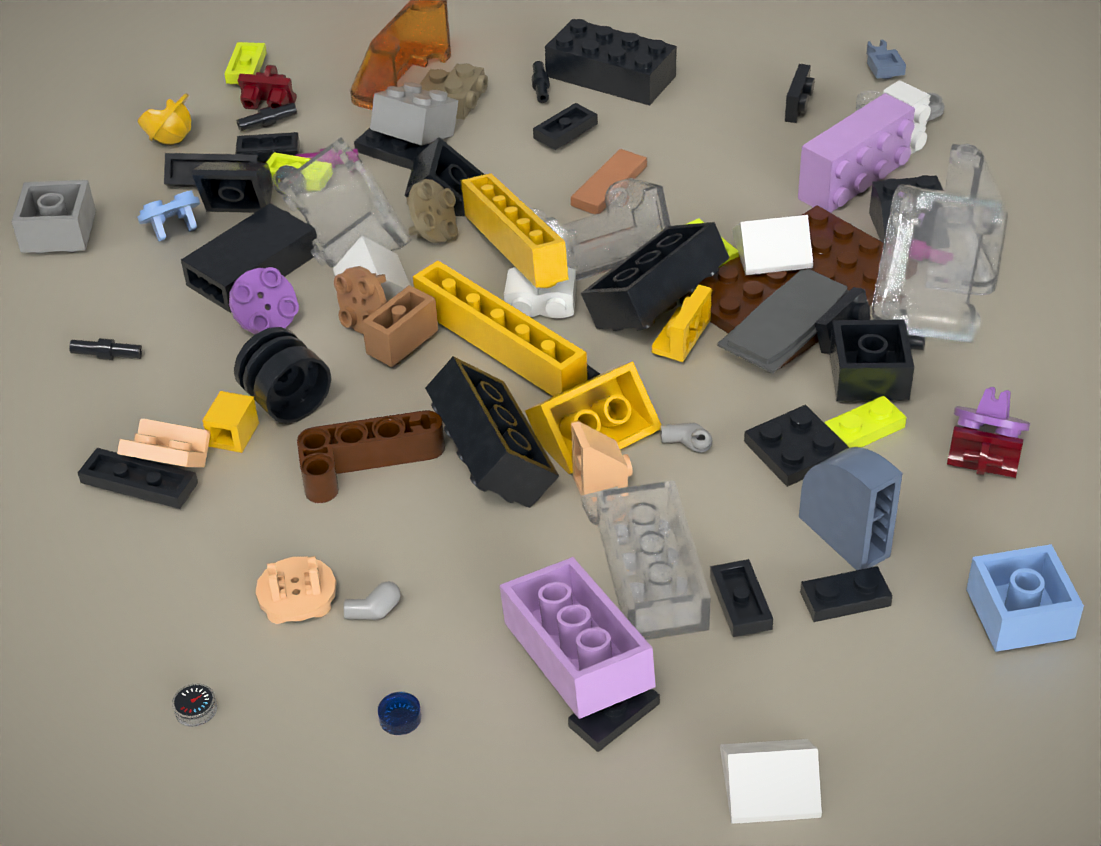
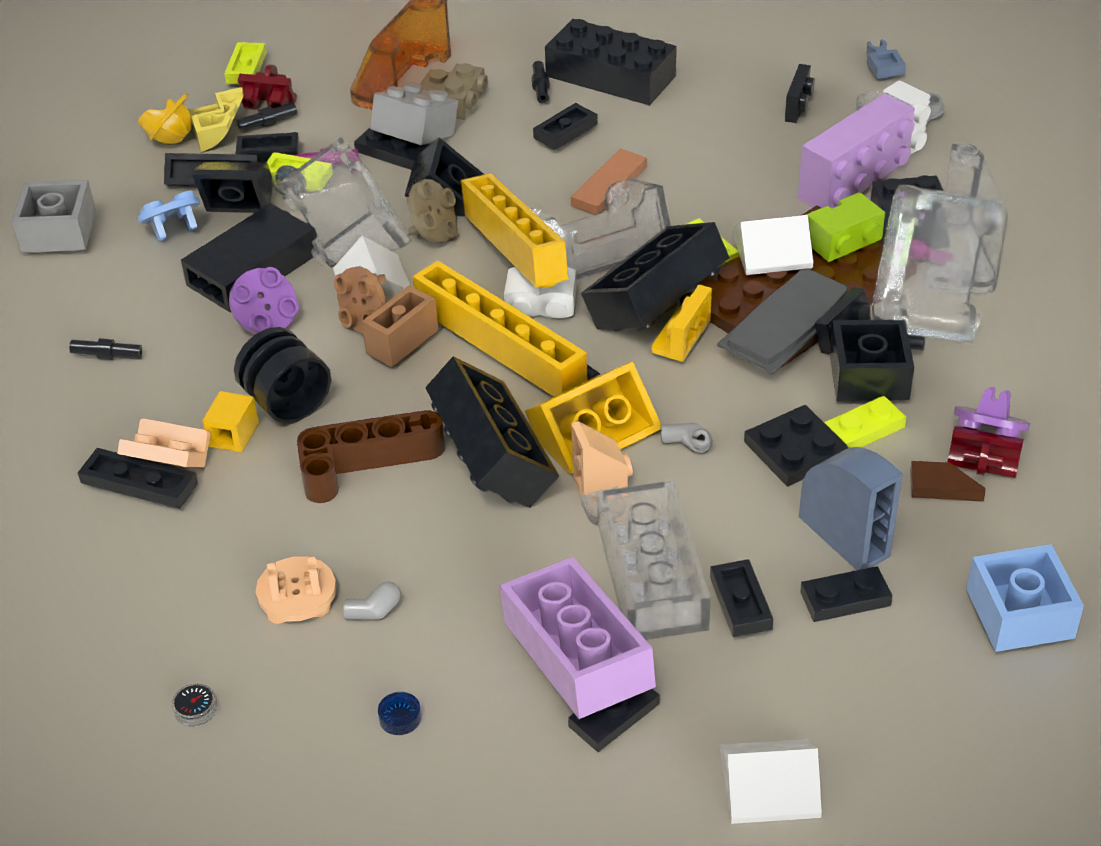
none -> light yellow slope [188,87,244,152]
none -> lime brick [806,192,885,262]
none -> reddish brown tile [910,461,986,501]

